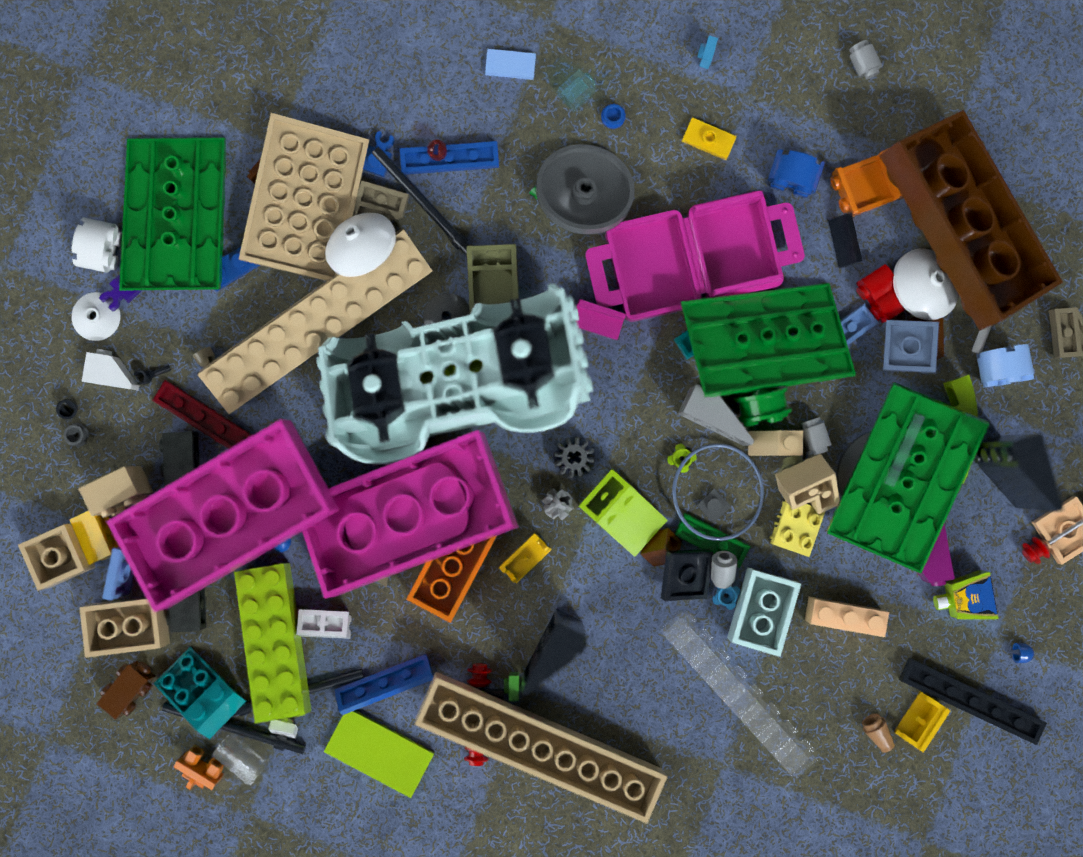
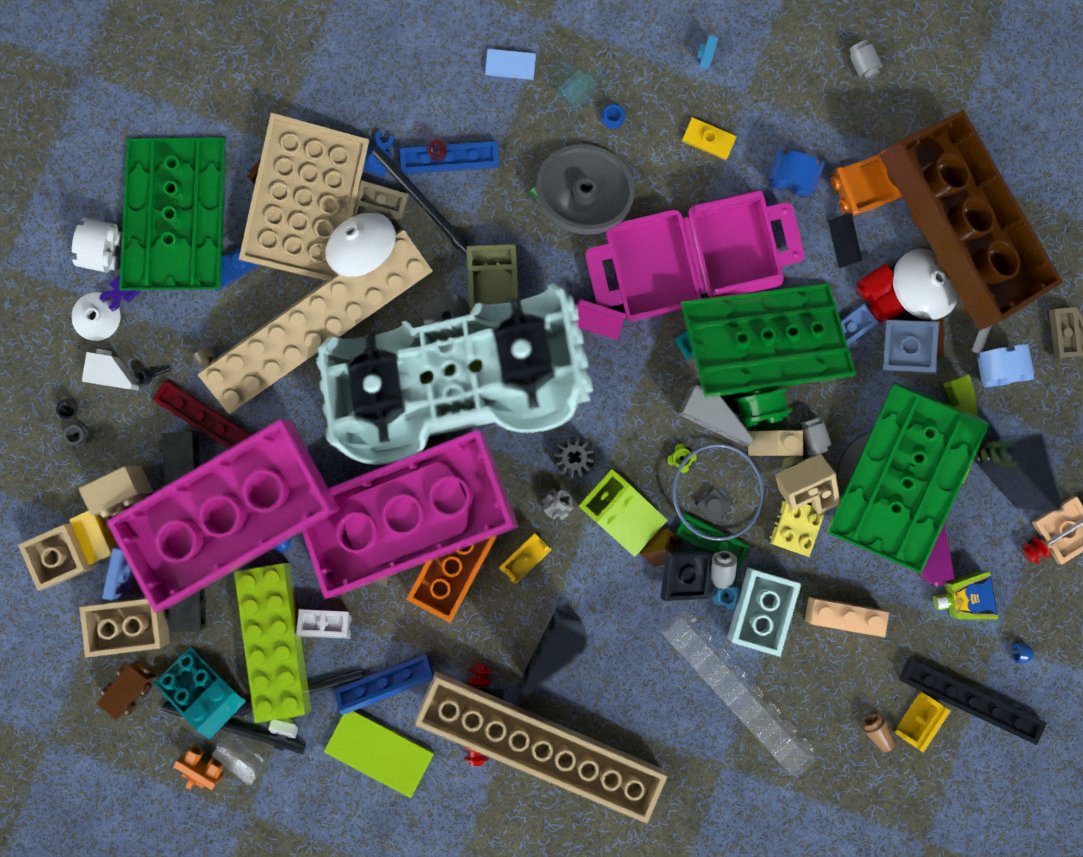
bright green plate [504,672,519,701] -> none
clear light blue bar [885,413,925,487] -> none

